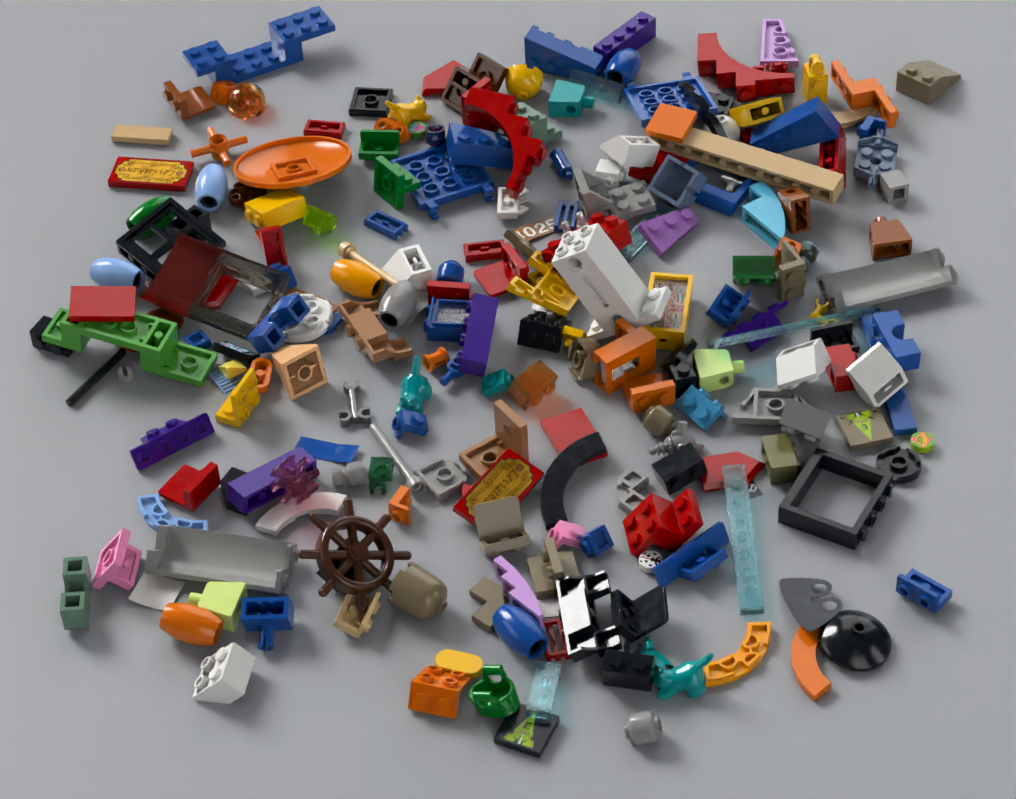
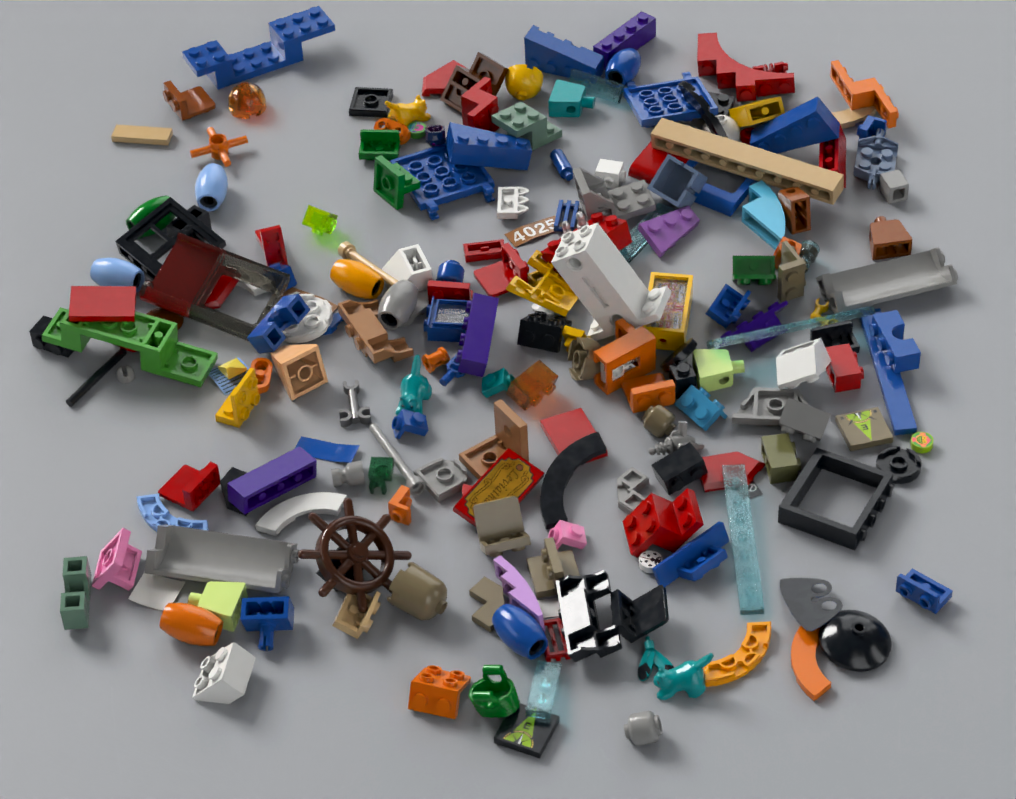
tile [108,157,195,192] -> none
dark purple bracket [129,413,215,471] -> none
blue tile [183,329,212,349] -> none
orange bracket [210,80,242,106] -> none
black tile [212,341,260,364] -> none
reddish brown dish [228,182,268,208] -> none
orange dish [233,136,352,189] -> none
yellow brick [244,189,309,229] -> none
clear pink gear [270,455,320,505] -> none
red tile [303,119,346,140] -> none
blue tile [364,210,408,241] -> none
yellow tile [435,649,483,679] -> none
red arch [464,86,547,199] -> none
dark tan tile [503,229,537,258] -> none
blue bracket [578,524,614,558] -> none
white slope [600,135,661,168] -> none
black brick [601,641,656,692] -> none
orange tile [645,103,698,143] -> none
white plant [721,175,743,193] -> none
lavender wing [760,19,799,68] -> none
yellow brick [802,54,828,106] -> none
white slope [846,342,909,408] -> none
dark tan slope [896,60,961,105] -> none

